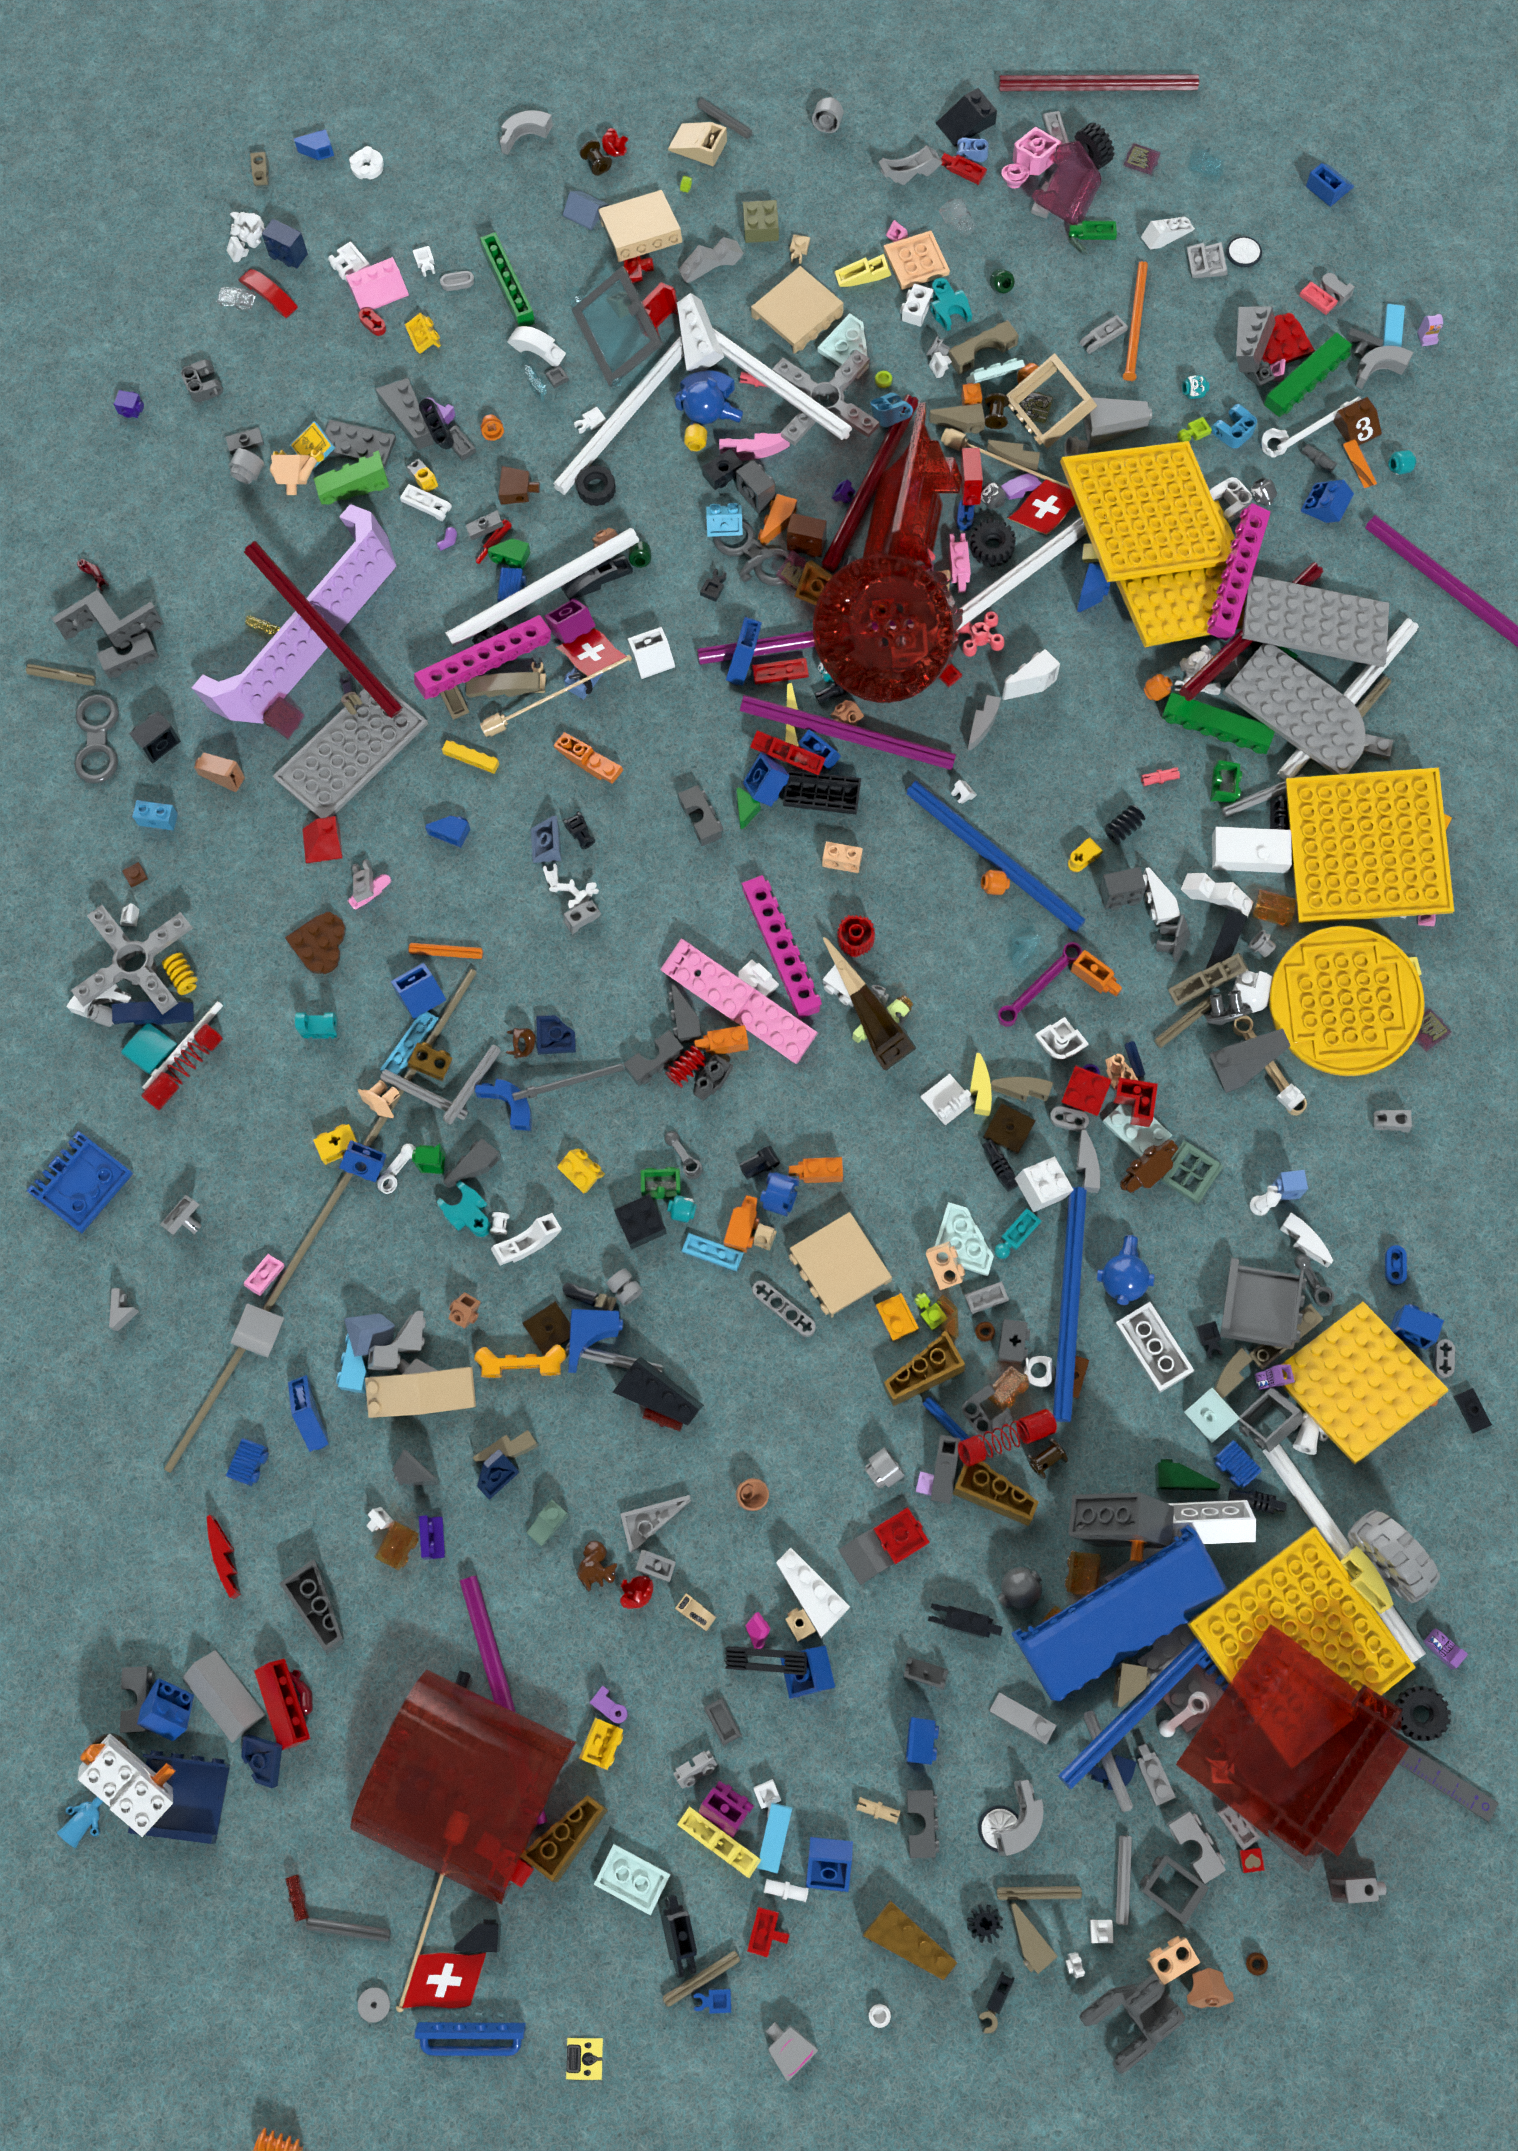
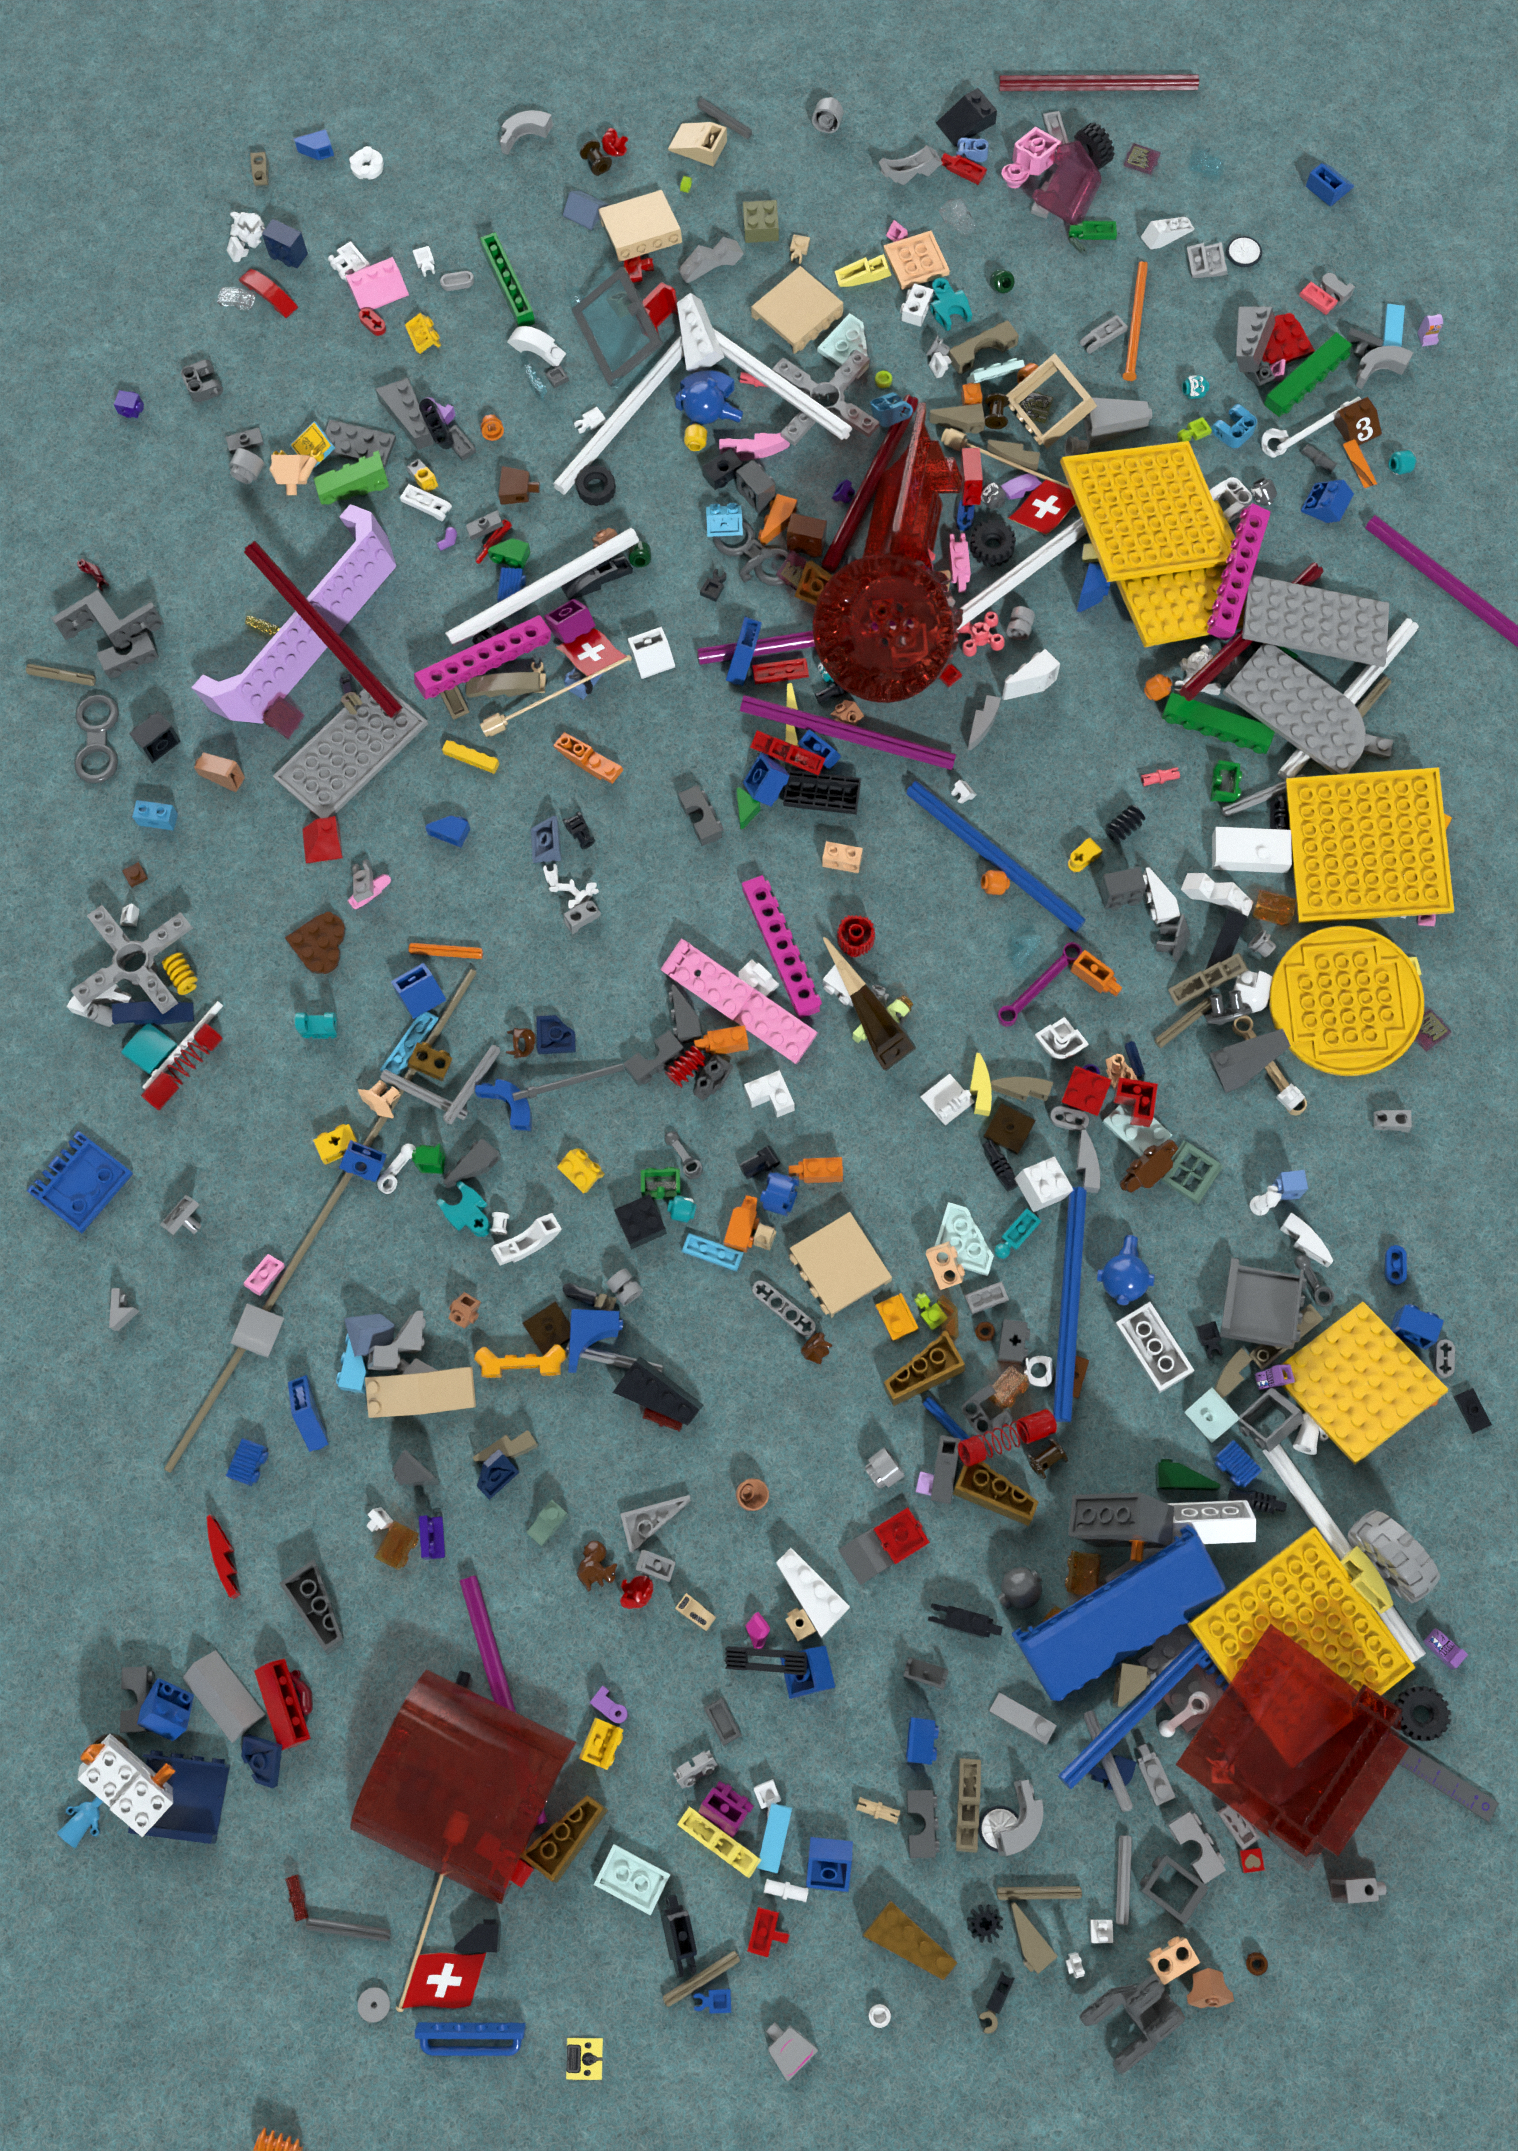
none -> white brick [744,1070,794,1117]
none -> reddish brown piece [801,1332,832,1364]
none -> dark tan slope [956,1758,981,1853]
none -> light grey wheel [1006,606,1035,641]

